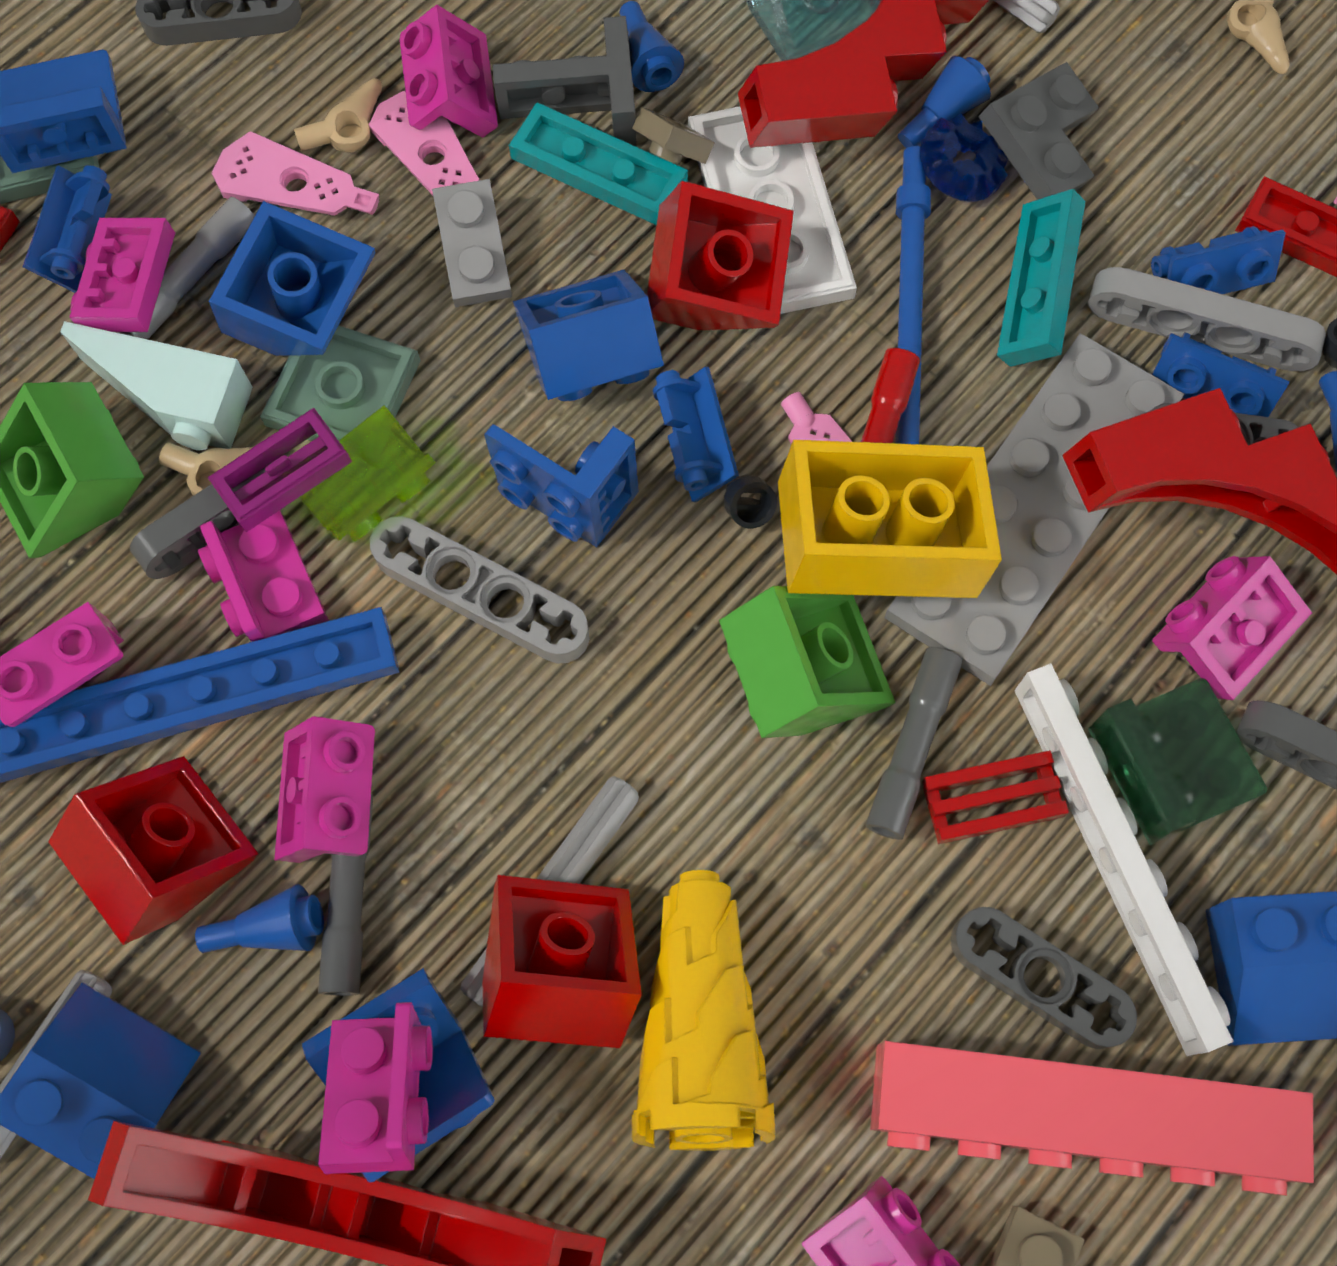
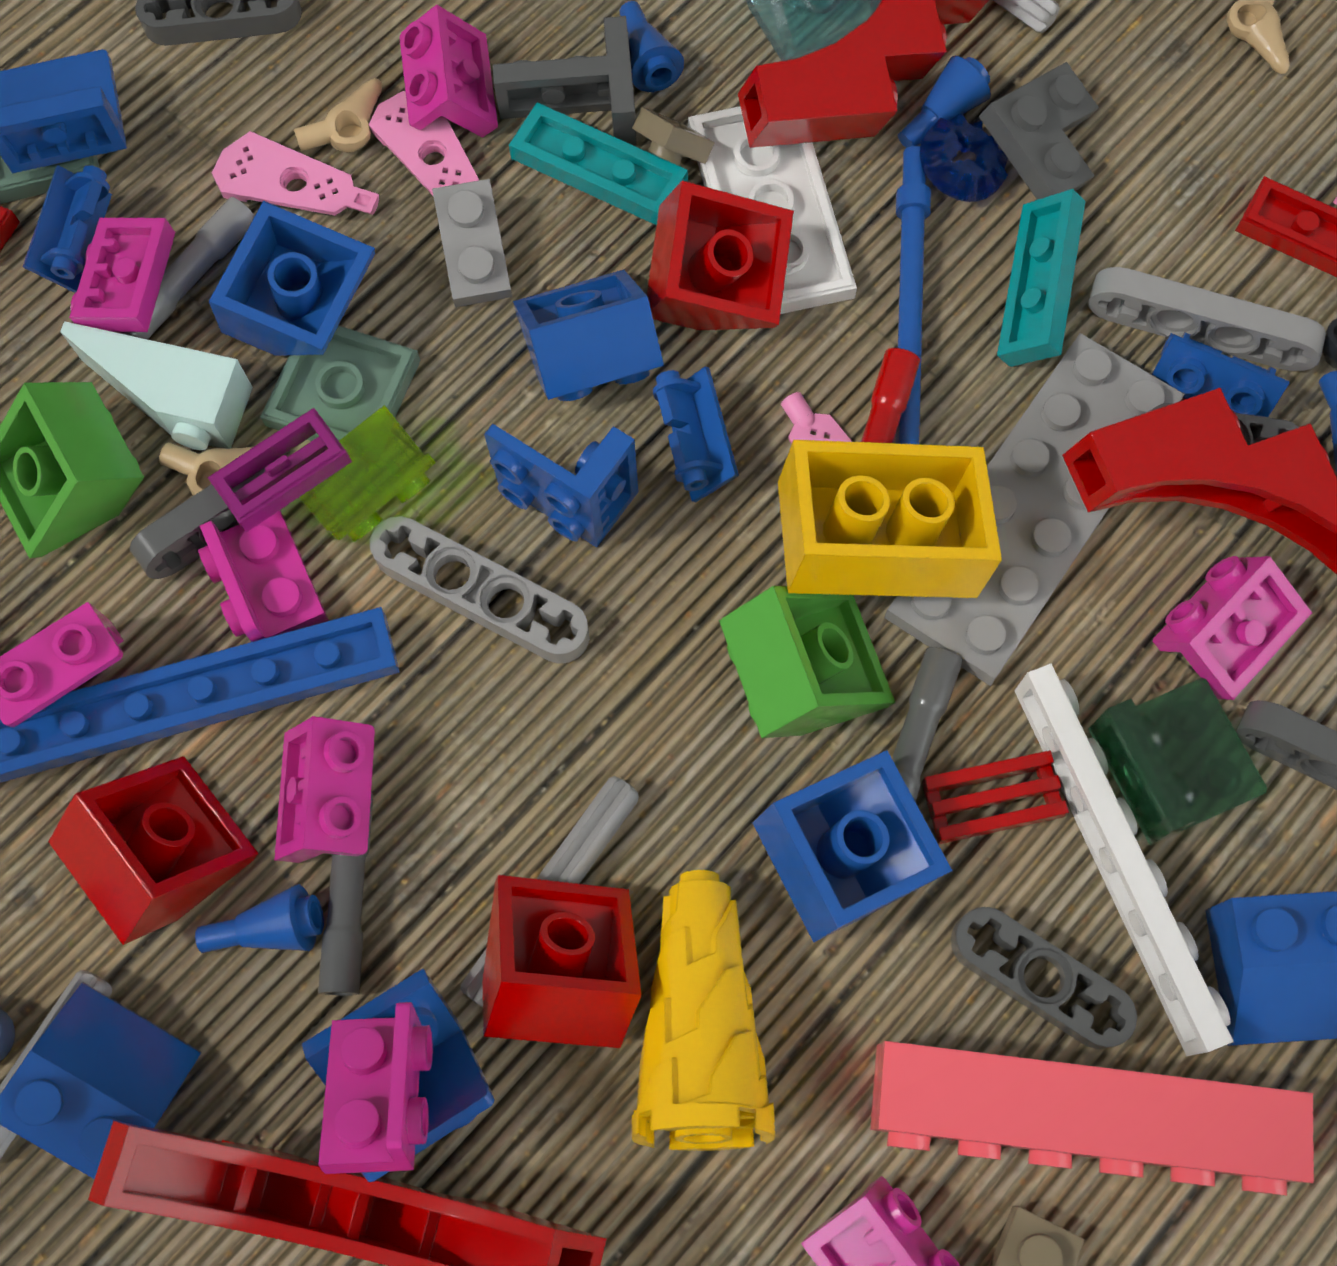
black hinge [724,474,777,529] -> none
blue hinge [1151,226,1285,294] -> none
none -> blue slope [753,750,952,943]

